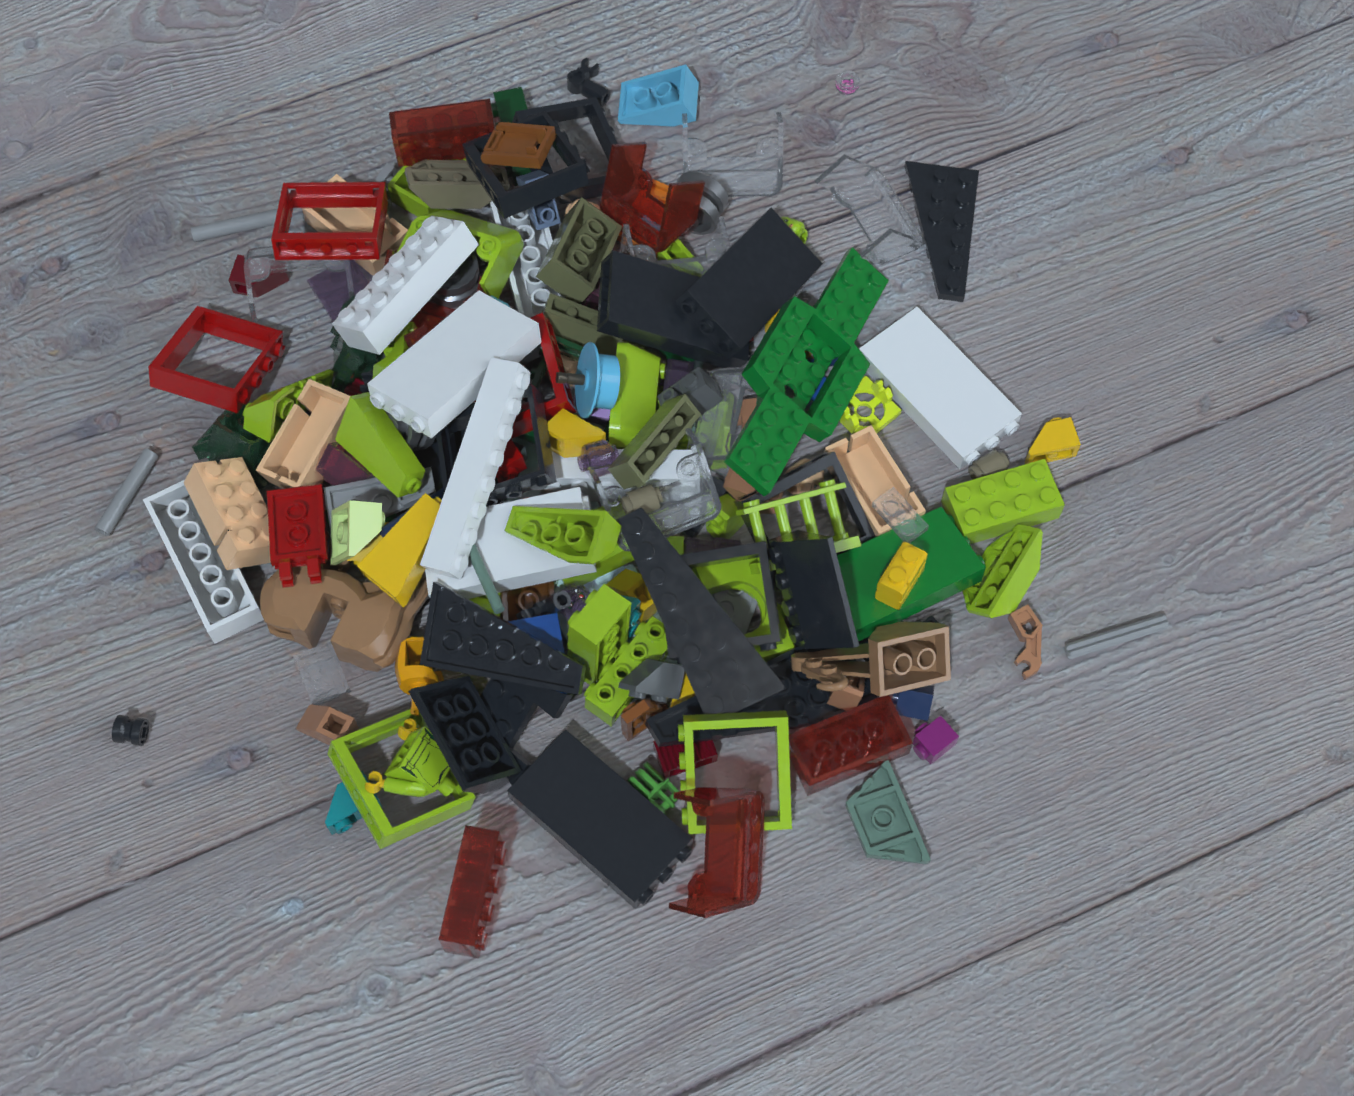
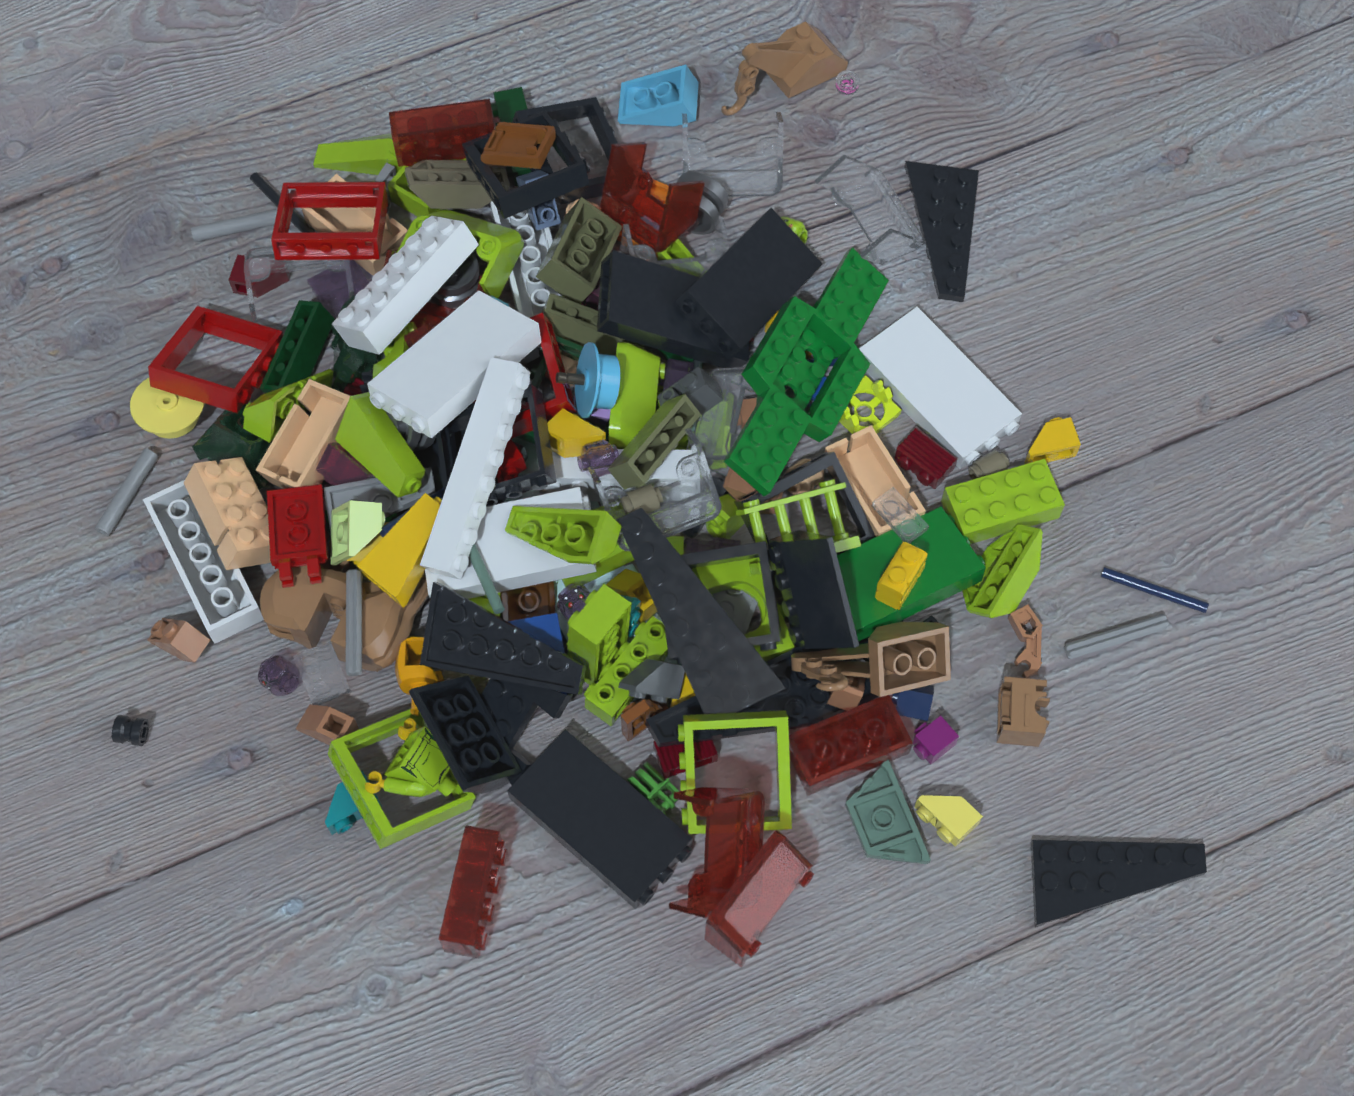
black bar [516,590,572,620] -> none
black bar [567,58,611,106] -> none
none -> light yellow piece [130,378,205,439]
none -> nougat slope [147,618,210,663]
none -> black bar [250,172,315,233]
none -> clear purple head [258,655,300,696]
none -> dark green brick [260,300,335,394]
none -> lime wedge [313,133,420,175]
none -> light grey axle [346,569,362,676]
none -> clear red windscreen [705,830,814,968]
none -> medium nougat slope [721,22,848,116]
none -> dark red brick [894,427,958,489]
none -> light yellow slope [914,795,983,847]
none -> medium nougat piece [997,677,1050,747]
none -> black wing [1031,840,1207,927]
none -> dark blue bar [1101,567,1209,613]

